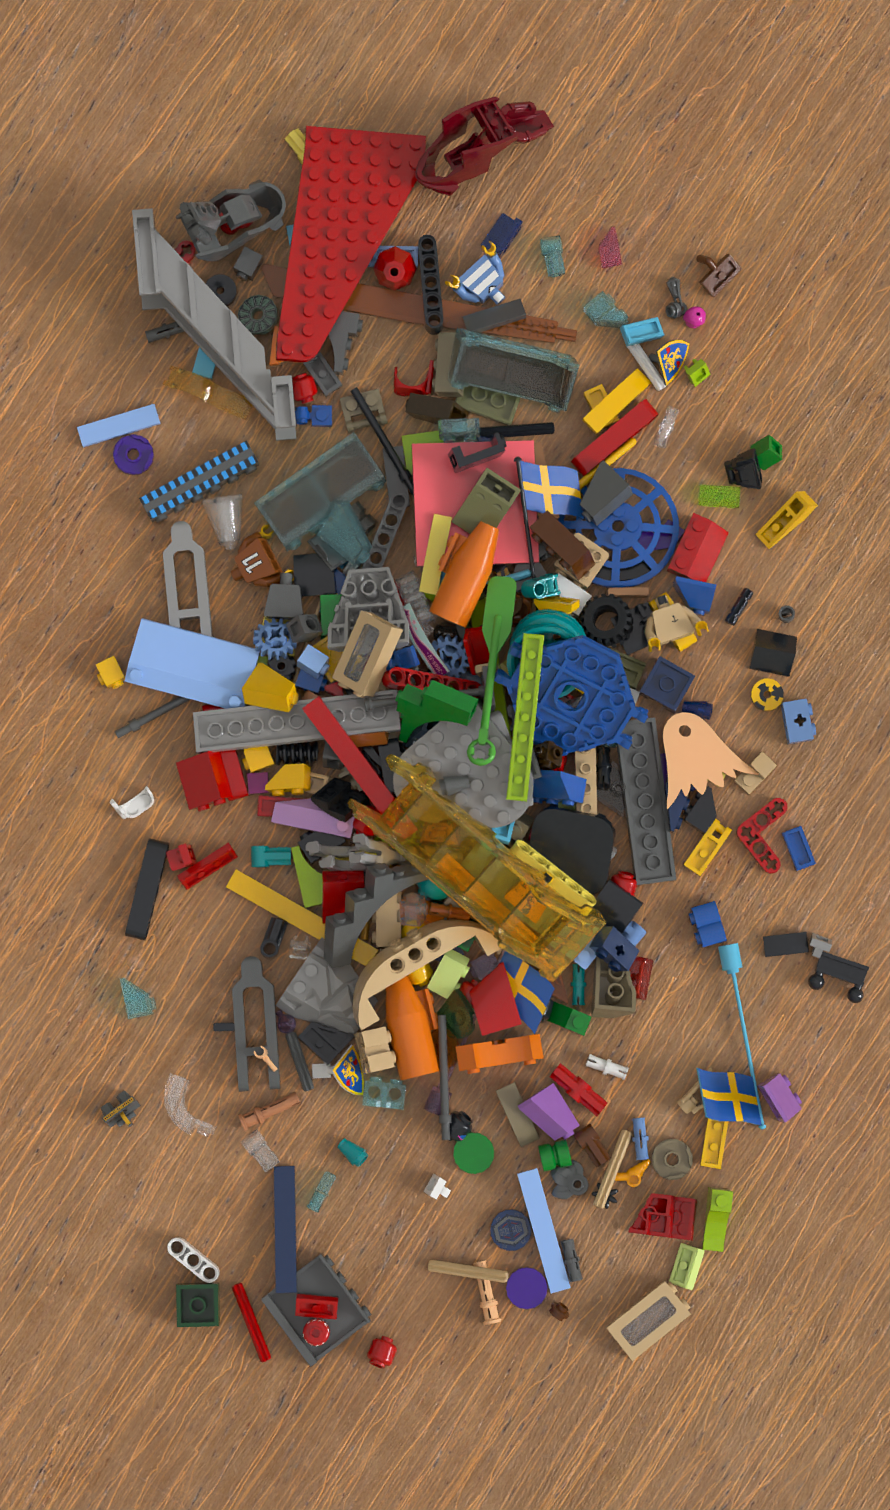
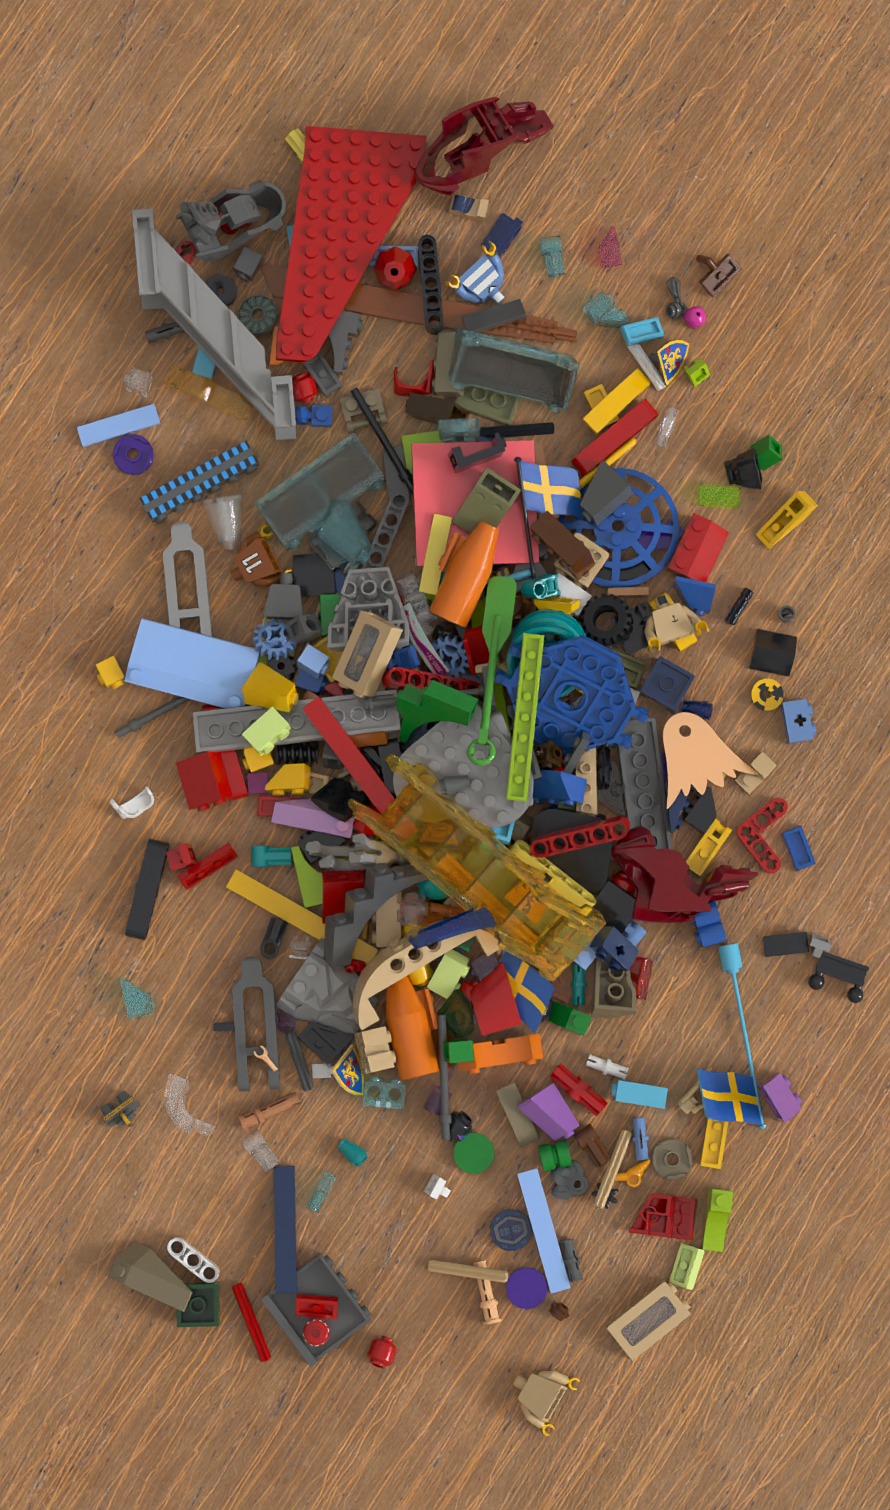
none -> dark tan wedge [108,1241,193,1312]
none -> clear brick [123,367,153,397]
none -> yellowish green brick [242,706,291,756]
none -> red arm [345,959,366,974]
none -> clear blue windscreen [408,903,497,950]
none -> green panel [443,1039,474,1063]
none -> tan leg [449,195,489,222]
none -> tan torso [514,1371,580,1436]
none -> red beam [530,816,630,858]
none -> dark grey plate [561,731,590,774]
none -> medium azure window [610,1080,668,1109]
none -> dark red piece [611,826,758,923]

